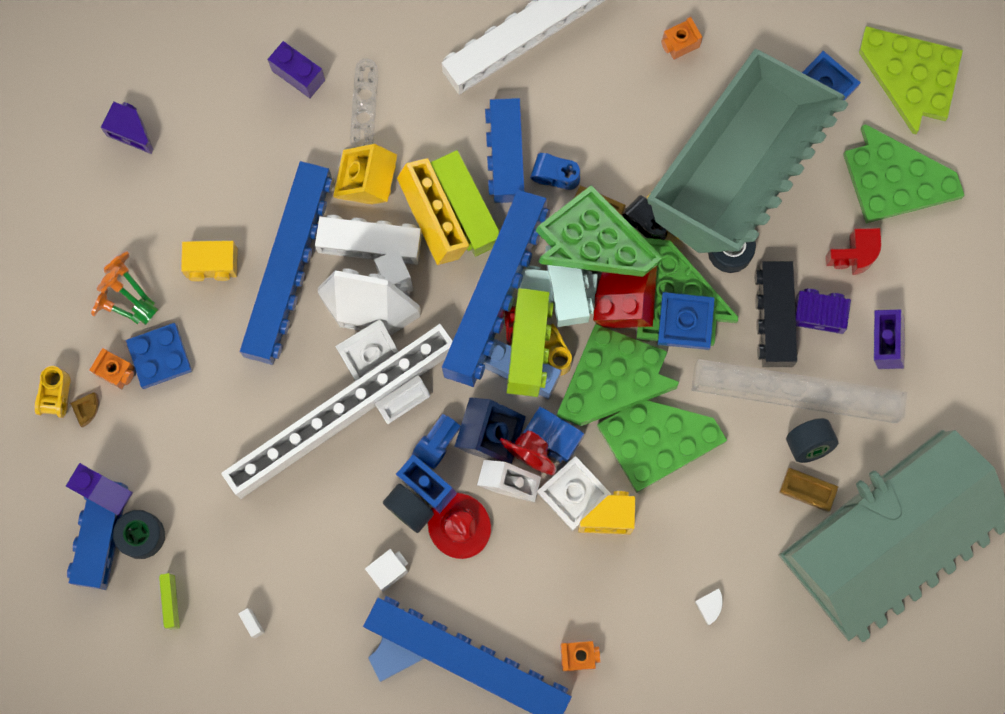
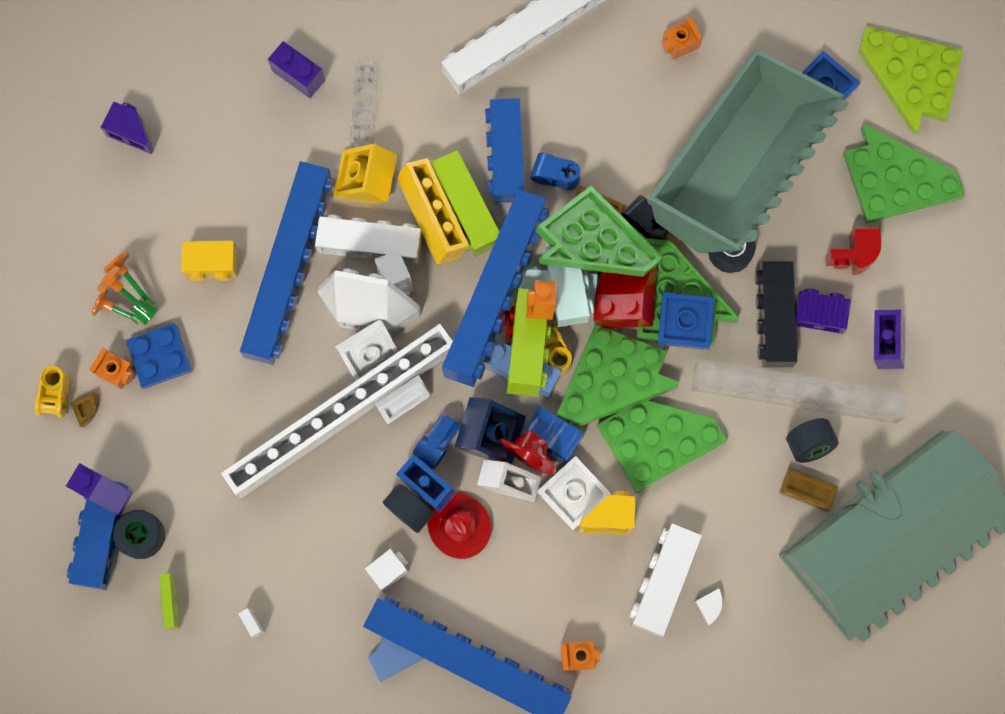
none -> orange brick [526,280,556,320]
none -> white brick [629,524,702,637]

